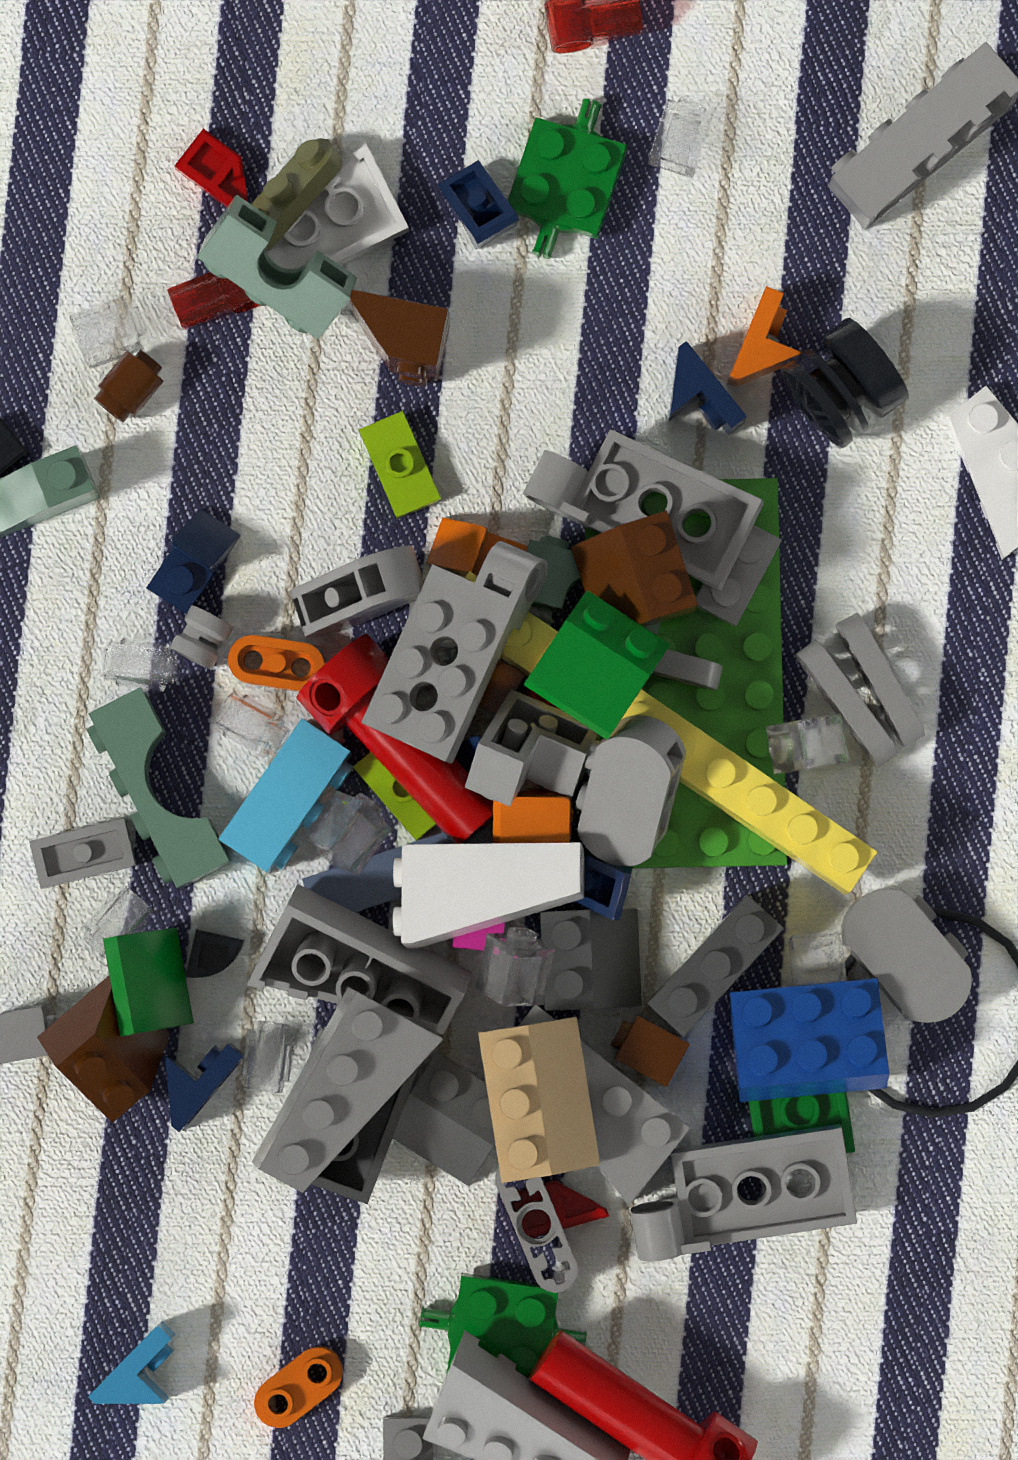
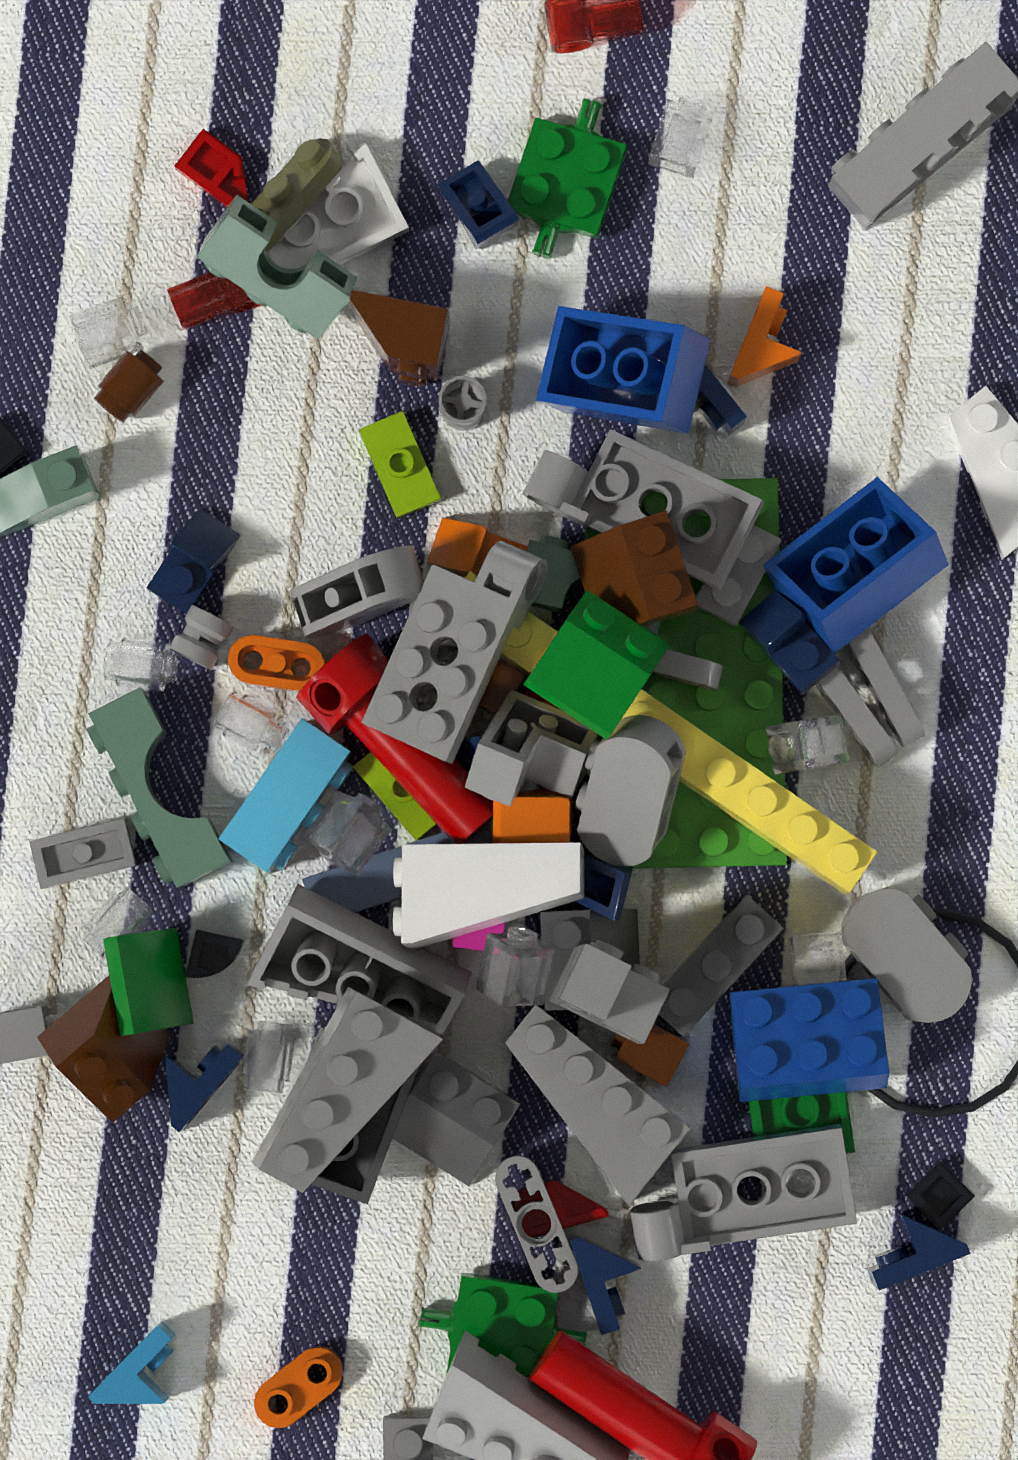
tan slope [478,1017,600,1183] -> none
black wheel [781,317,909,448] -> none
none -> light grey wheel [439,376,487,431]
none -> blue brick [536,306,711,434]
none -> light grey brick [549,940,670,1044]
none -> dark blue slope [569,1235,642,1335]
none -> dark blue slope [738,591,840,695]
none -> blue brick [763,477,949,654]
none -> dark blue slope [867,1214,971,1290]
none -> black tile [904,1160,975,1231]

